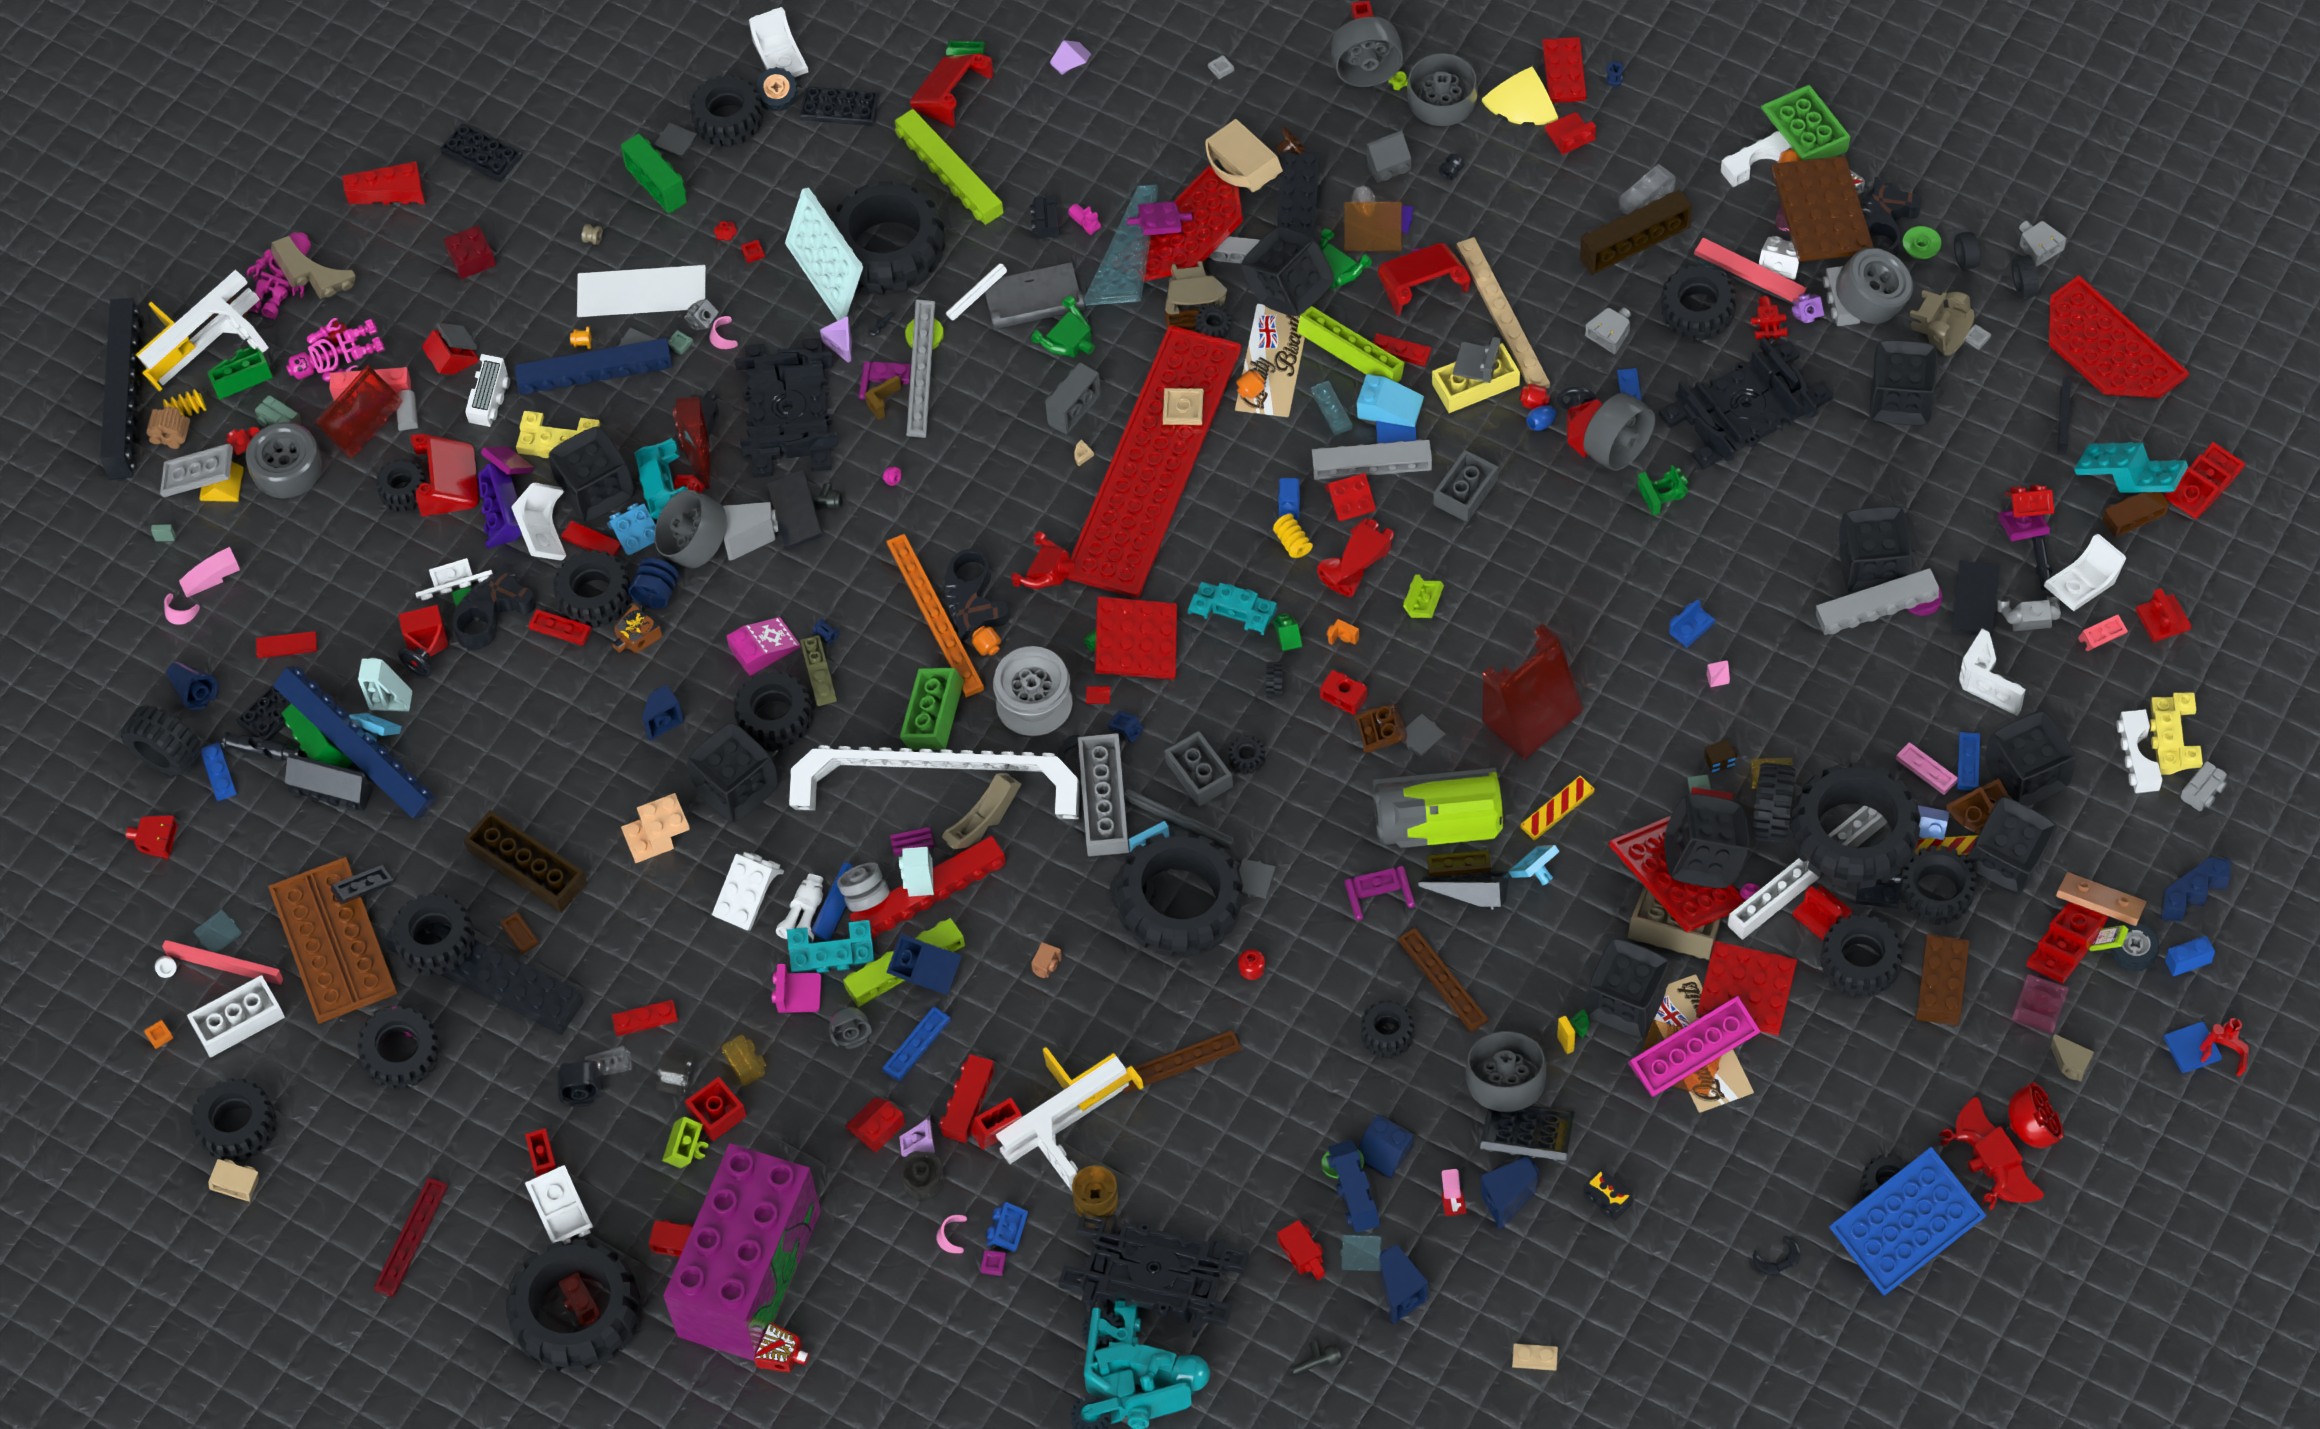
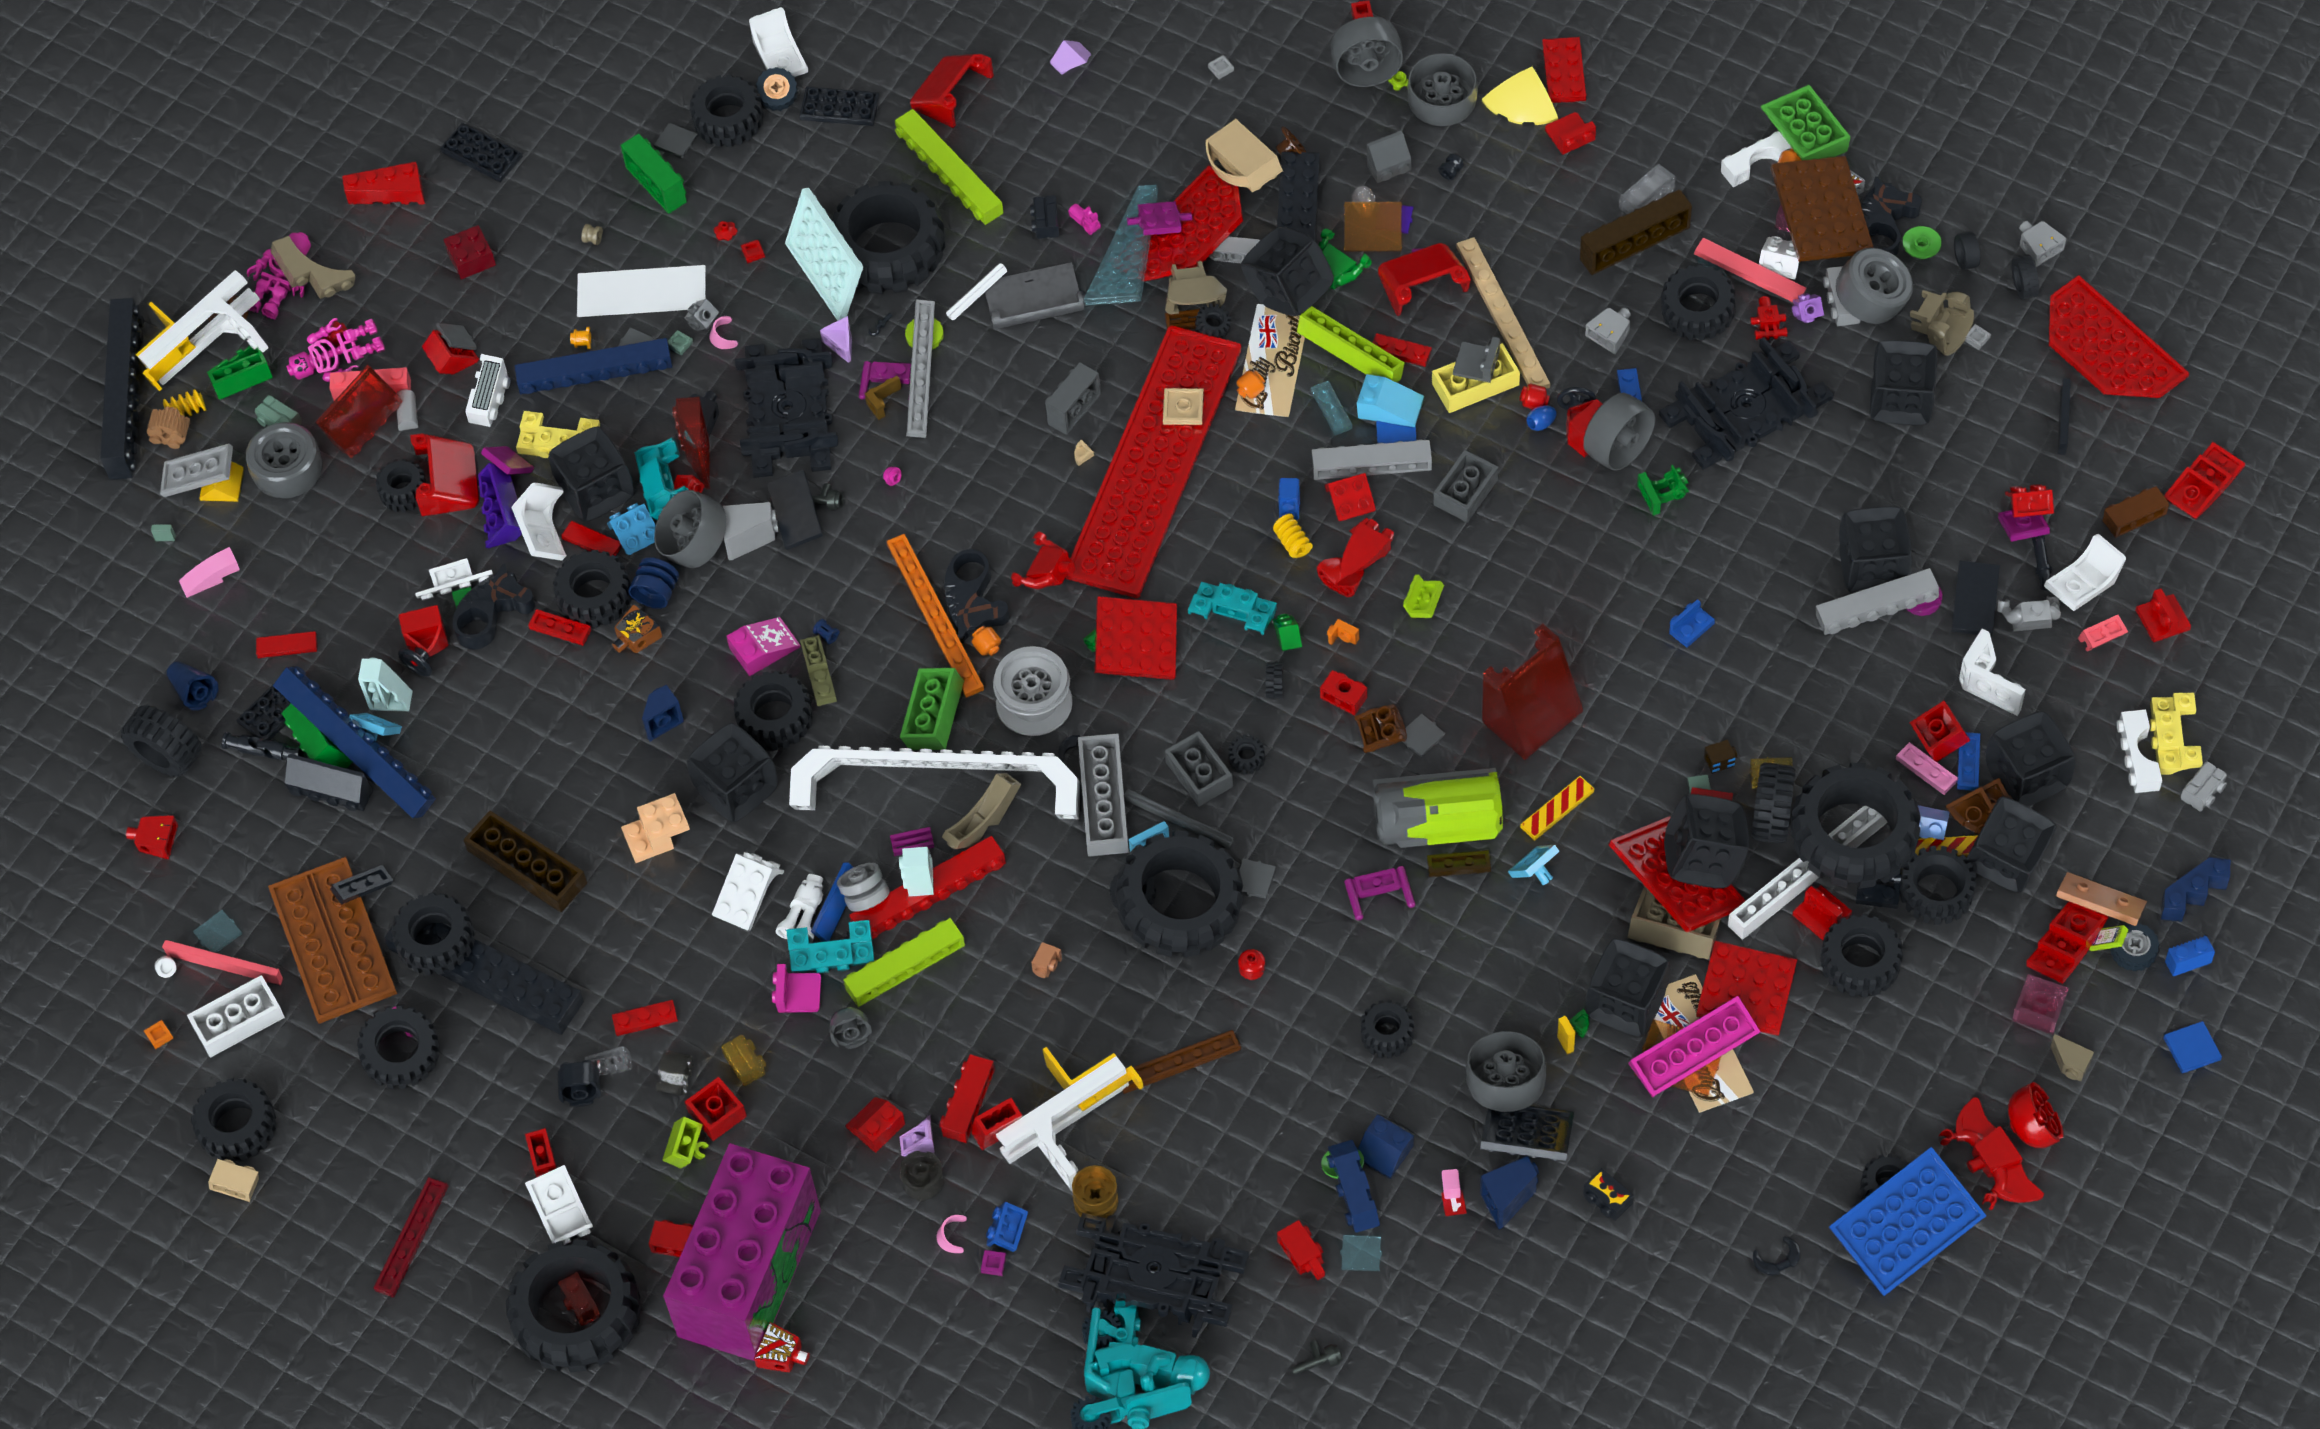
bright pink helmet [164,593,200,624] -> none
blue plate [201,742,237,801] -> none
red piece [225,427,260,457] -> none
reddish brown tile [500,912,539,955] -> none
blue tile [882,1006,951,1082] -> none
dark blue slope [886,934,962,995] -> none
green tile [946,41,985,55] -> none
green torso [1031,296,1095,358] -> none
red sticker [1086,686,1110,704] -> none
dark blue bracket [1107,710,1144,743] -> none
dark blue slope [1379,1244,1428,1324] -> none
reddish brown tile [1398,927,1488,1033] -> none
wedge [1418,871,1509,910] -> none
tan plate [1512,1344,1558,1370] -> none
dark blue bush [1606,62,1623,86] -> none
bright pink slope [1707,661,1730,687] -> none
dark pink plate [1740,883,1760,900] -> none
reddish brown brick [1916,934,1969,1026] -> none
teal bracket [2074,442,2188,493] -> none
red piece [2200,1018,2249,1077] -> none
none -> red slope [1909,700,1971,762]

